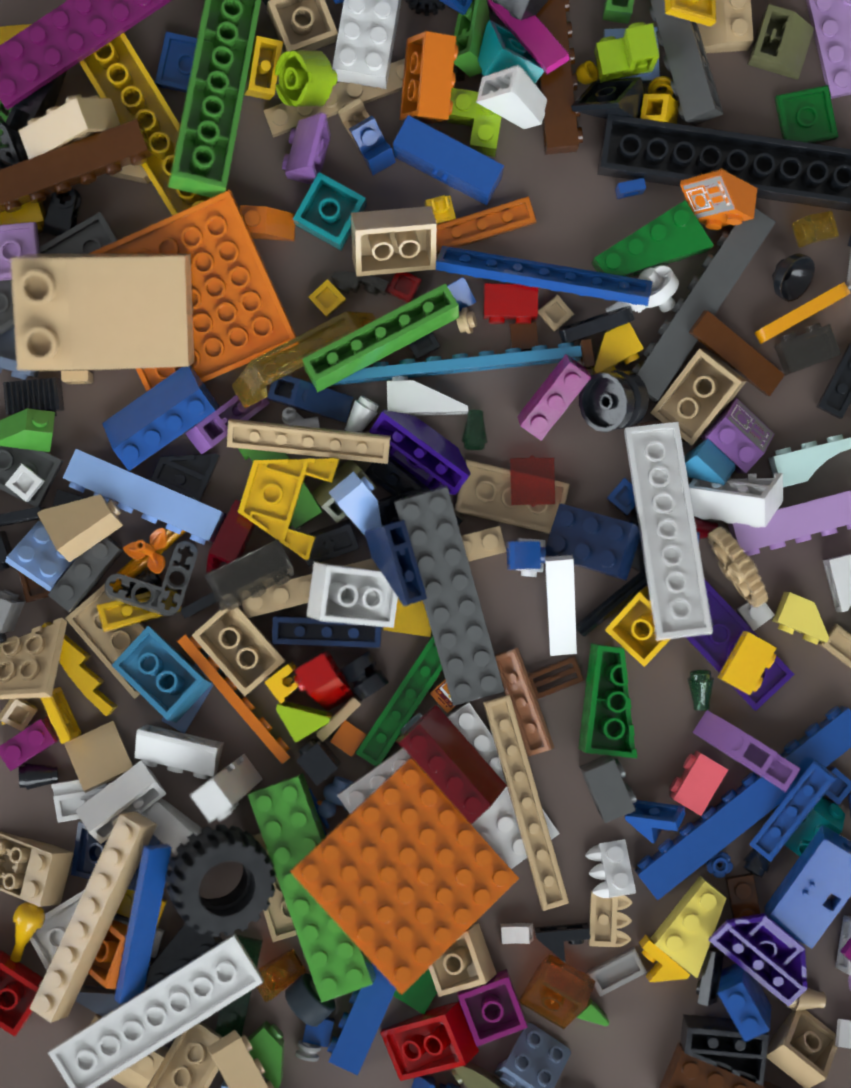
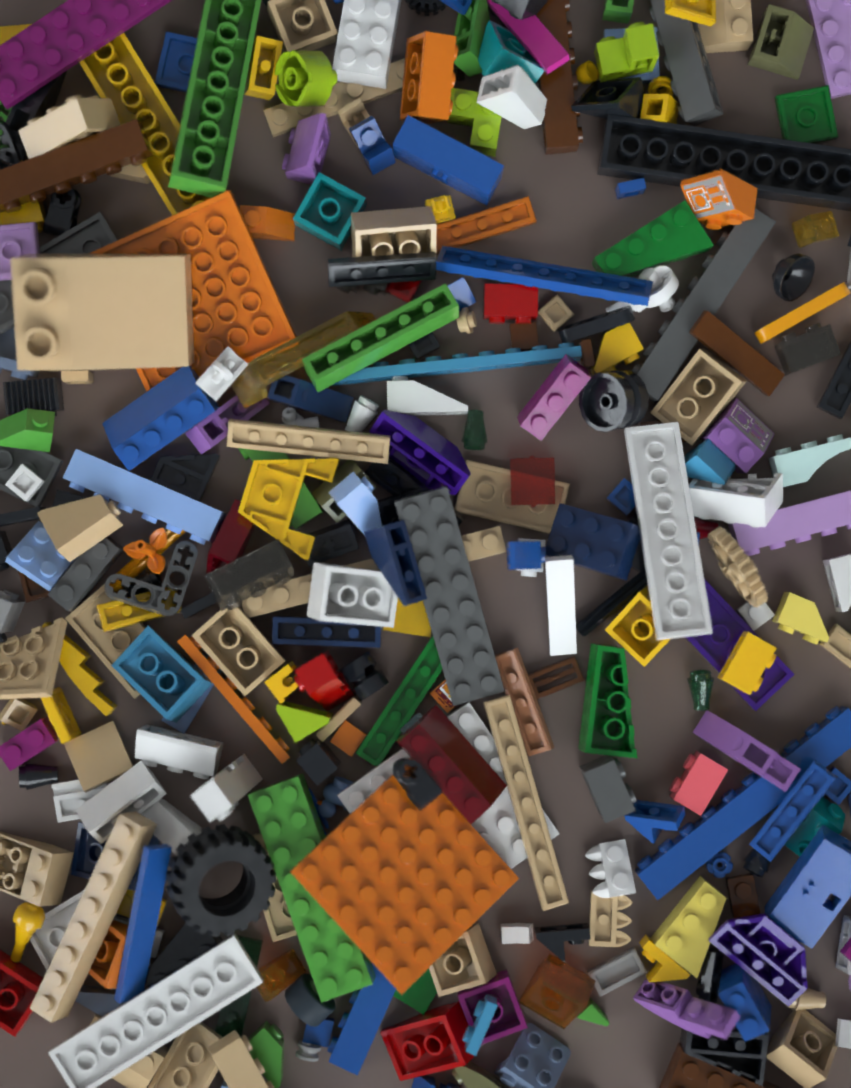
yellow plate [308,279,346,318] -> none
none -> white hips [195,346,248,401]
none -> black tile [328,252,437,287]
none -> black piece [392,758,442,811]
none -> dark azure plate [463,994,498,1056]
none -> medium lavender slope [633,978,740,1039]

